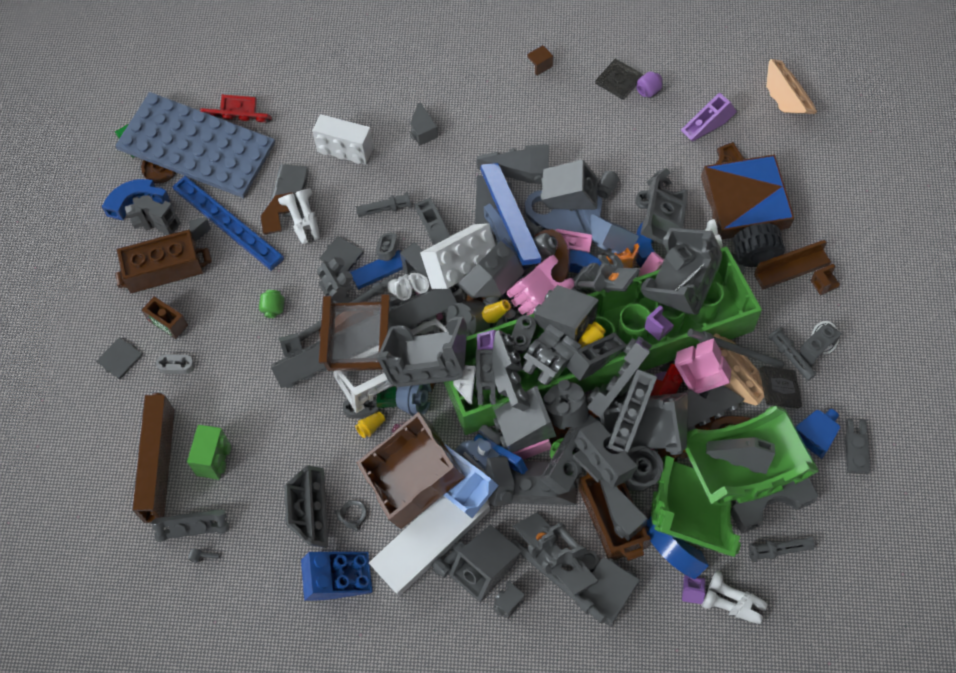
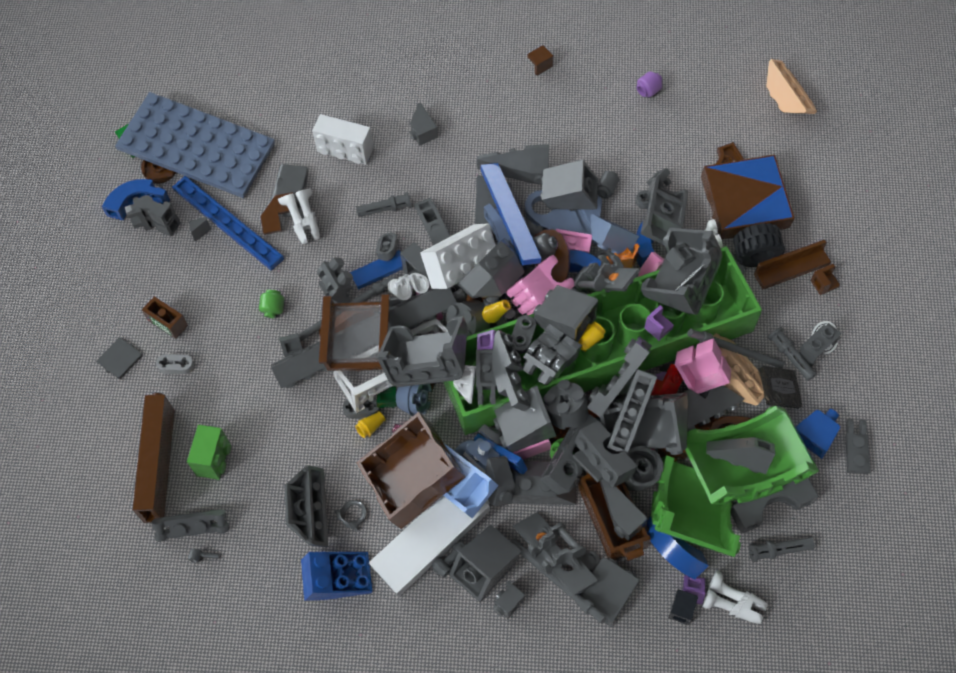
reddish brown container [115,229,212,293] -> none
red bracket [200,94,272,123] -> none
dark grey piece [320,236,364,271] -> none
dark grey slope [566,332,627,381] -> none
clear smoke tile [595,58,643,100] -> none
medium lavender slope [681,92,737,142] -> none
none -> black panel [668,589,698,625]

